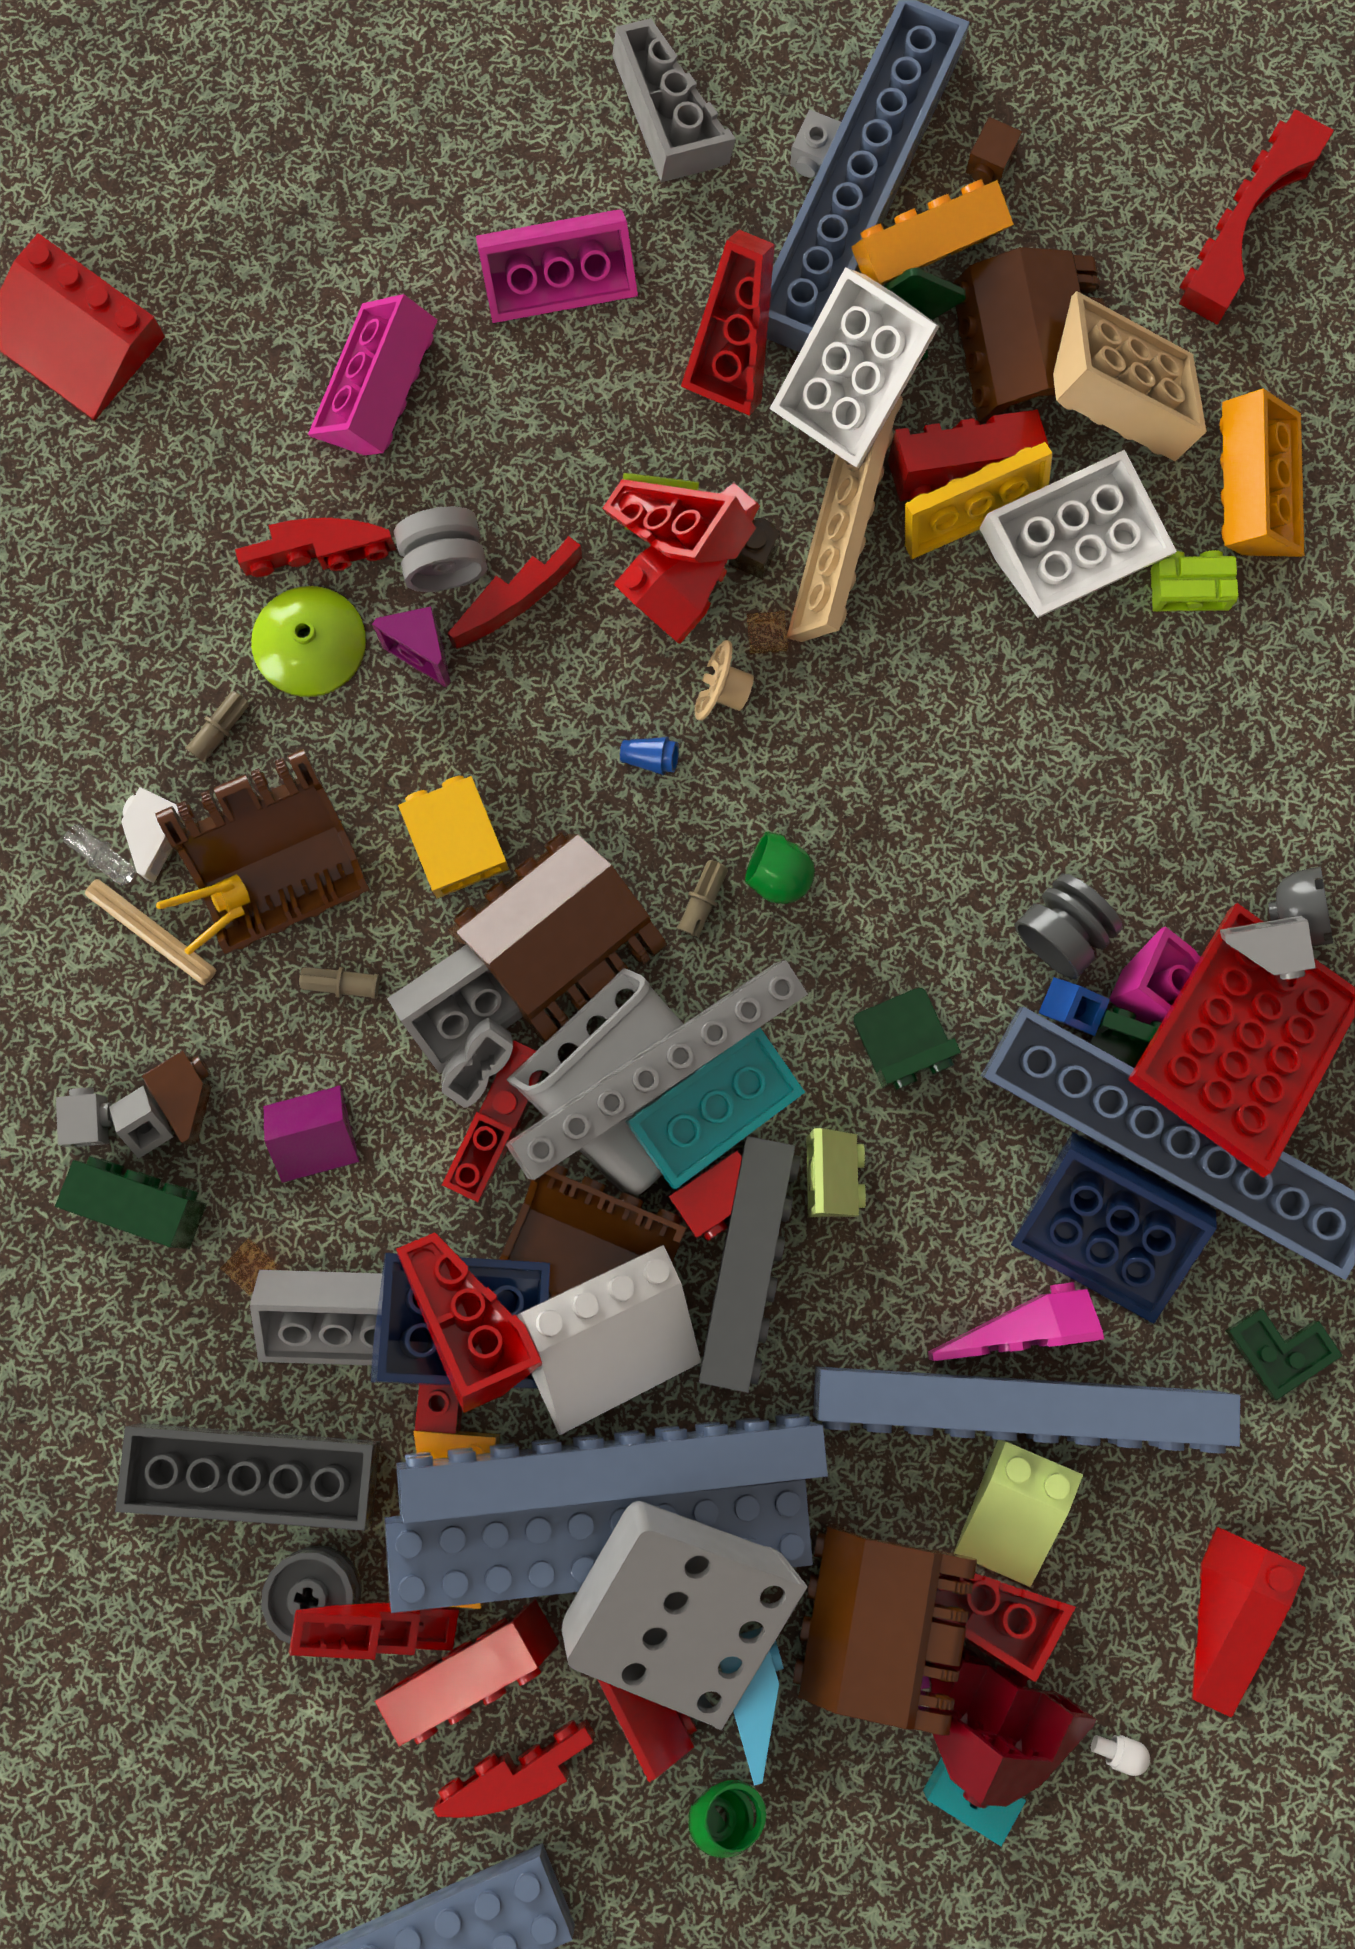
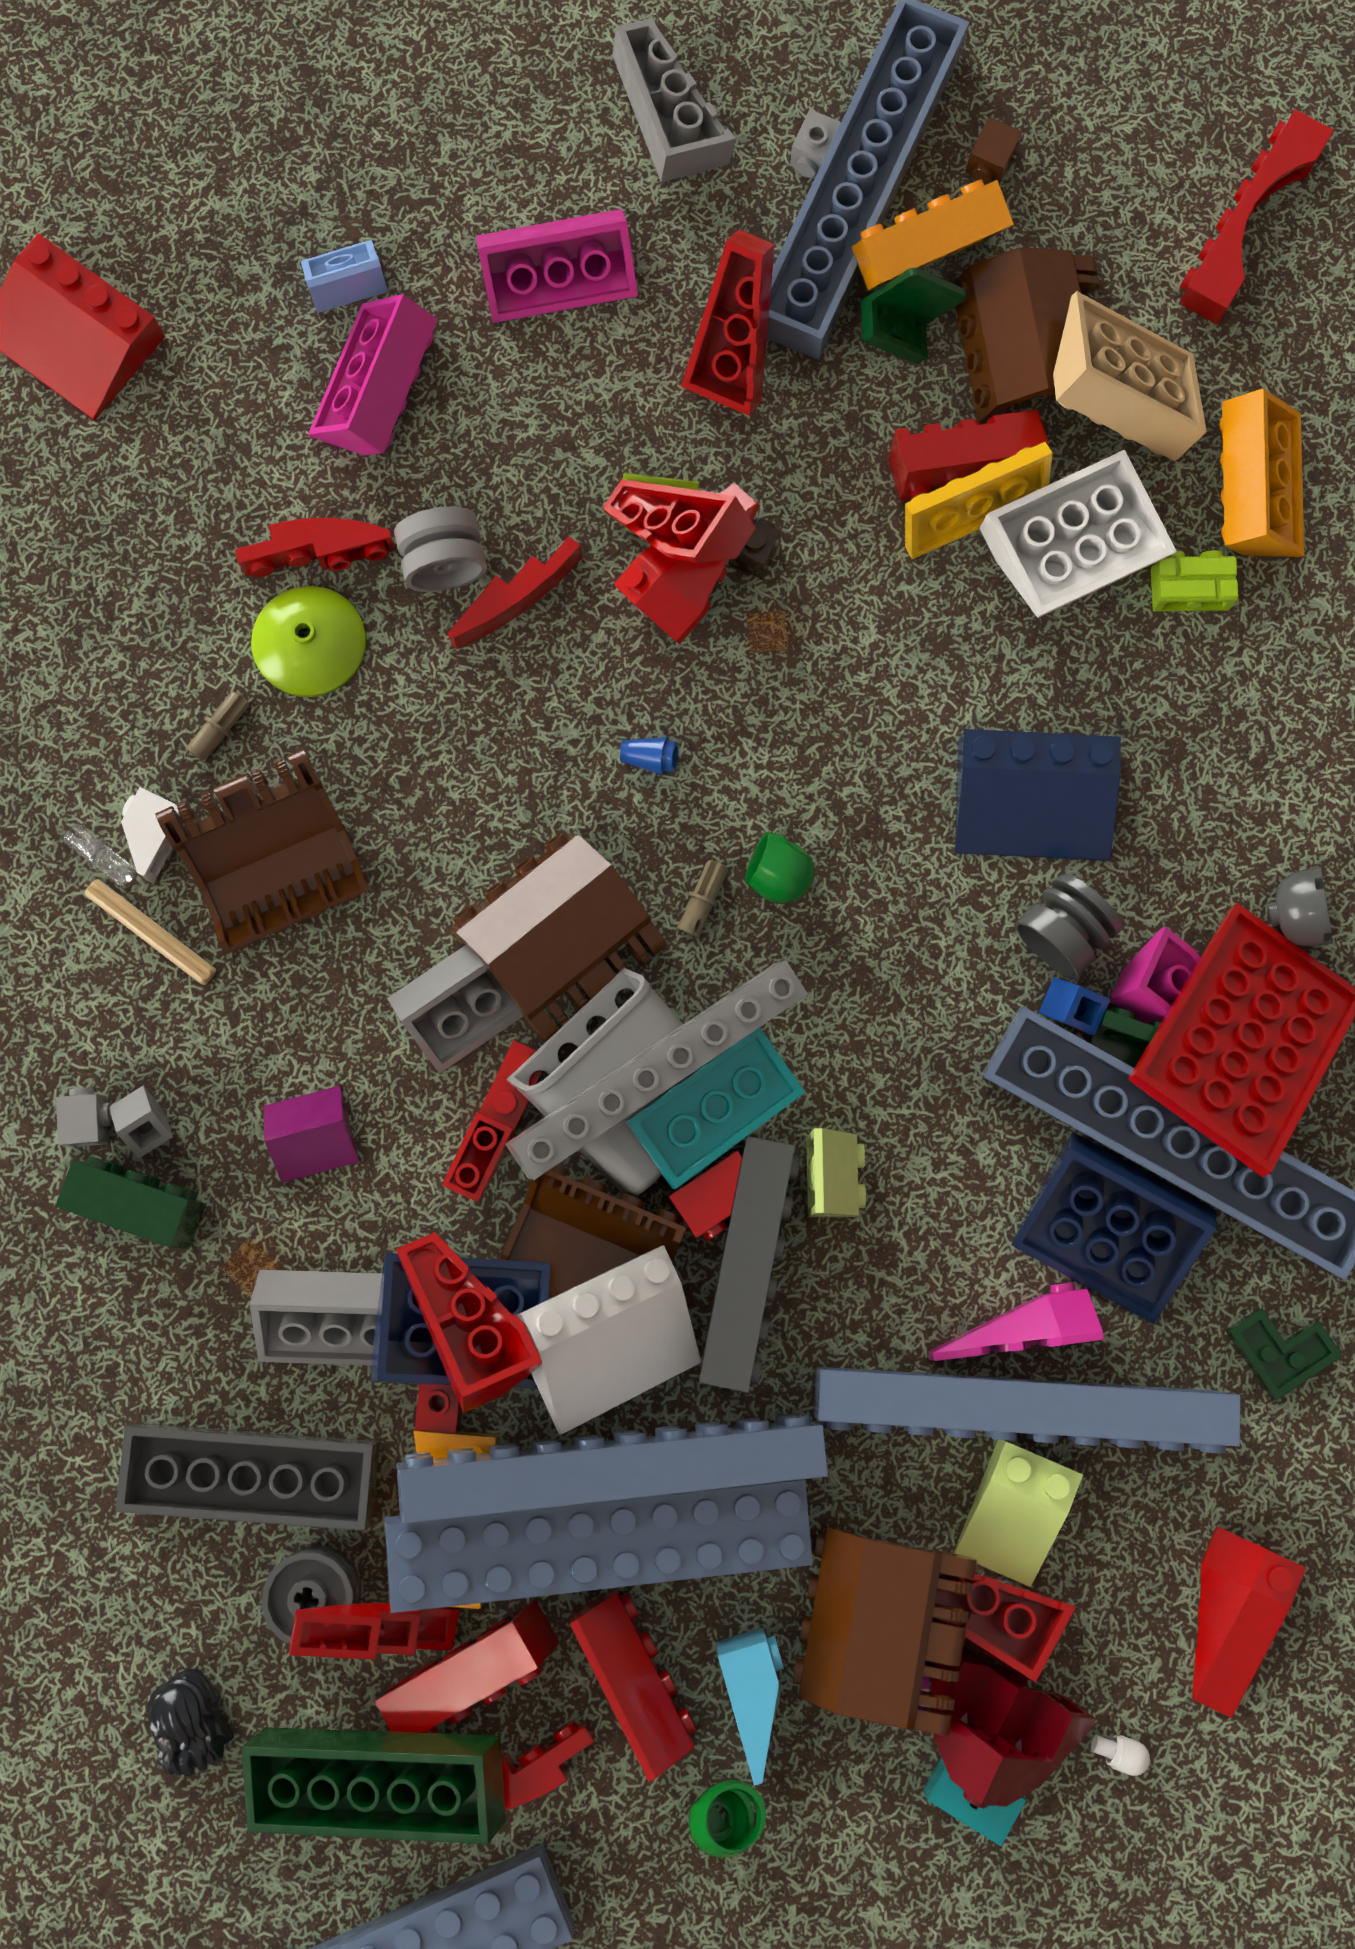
reddish brown slope [142,1050,212,1146] -> none
yellow plant [156,874,250,955] -> none
dark tan axle [299,967,380,999] -> none
magenta slope [372,606,451,688] -> none
yellow brick [398,776,510,899] -> none
light grey brick [441,1017,513,1108] -> none
light grey piece [562,1501,808,1730] -> none
tan wheel [695,640,754,721] -> none
white slope [770,267,939,468] -> none
tan plate [786,395,903,642] -> none
dark green bracket [853,988,961,1090] -> none
light grey slope [1220,916,1316,979] -> none
none -> black hair [148,1669,234,1776]
none -> dark green brick [242,1727,506,1844]
none -> light blue slope [301,240,388,313]
none -> dark blue slope [955,729,1121,861]

